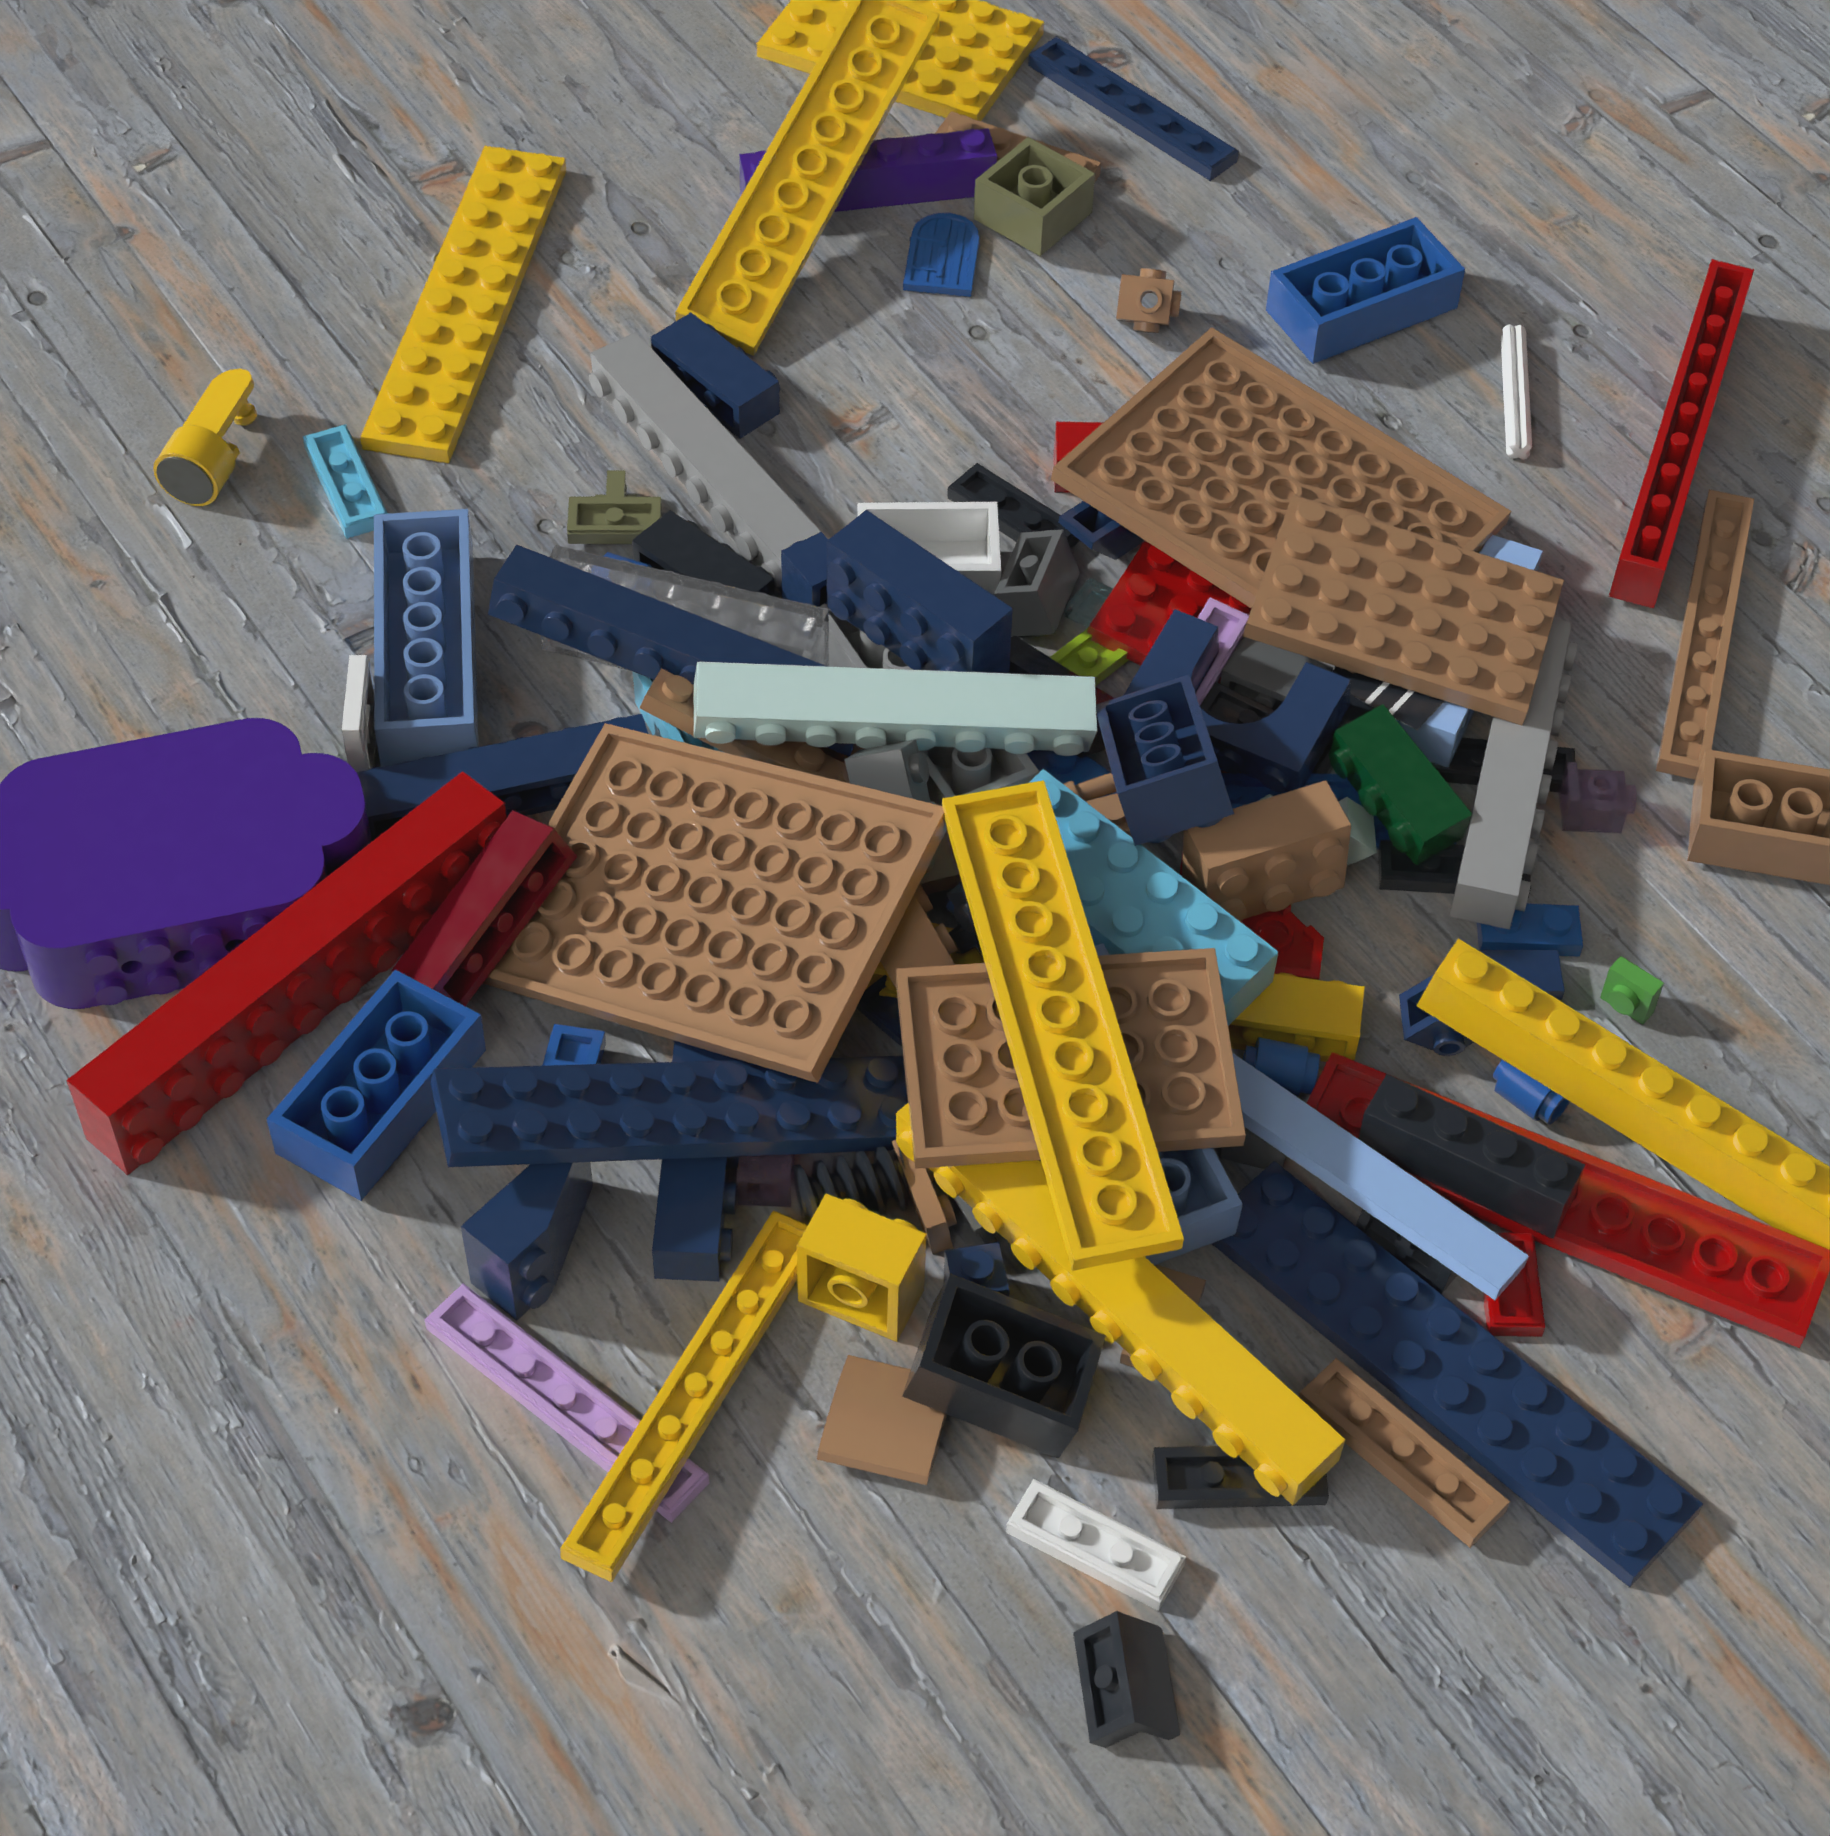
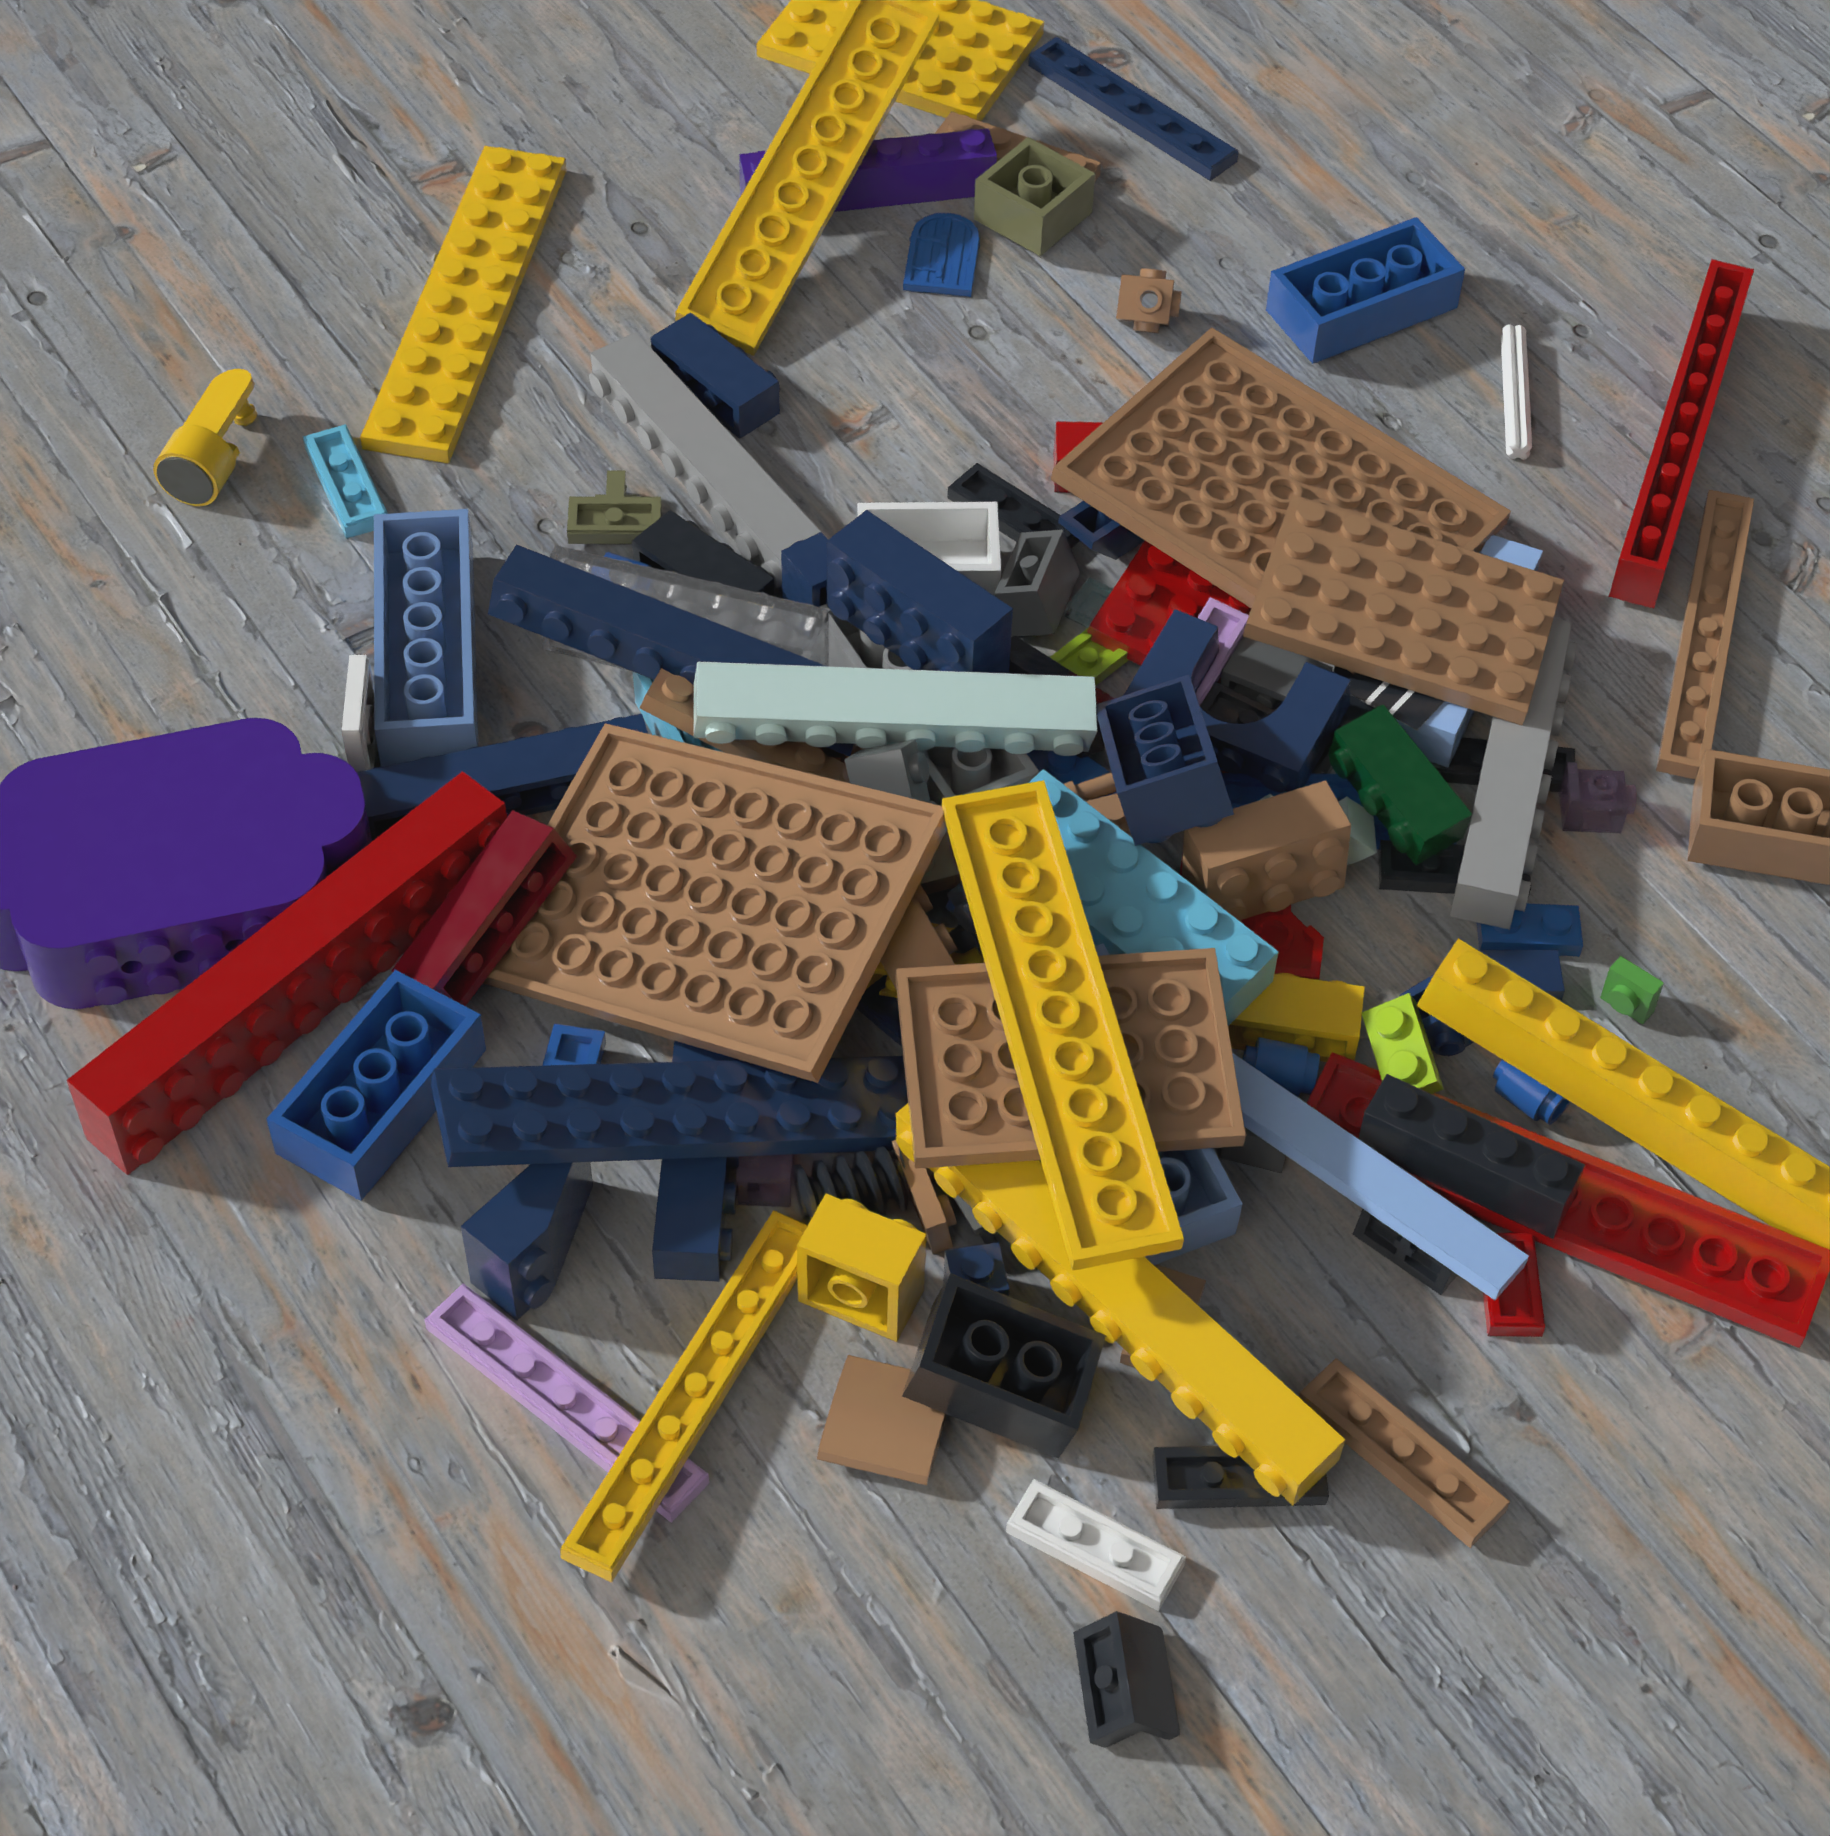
dark blue plate [1211,1161,1703,1588] -> none
none -> lime plate [1361,993,1444,1094]

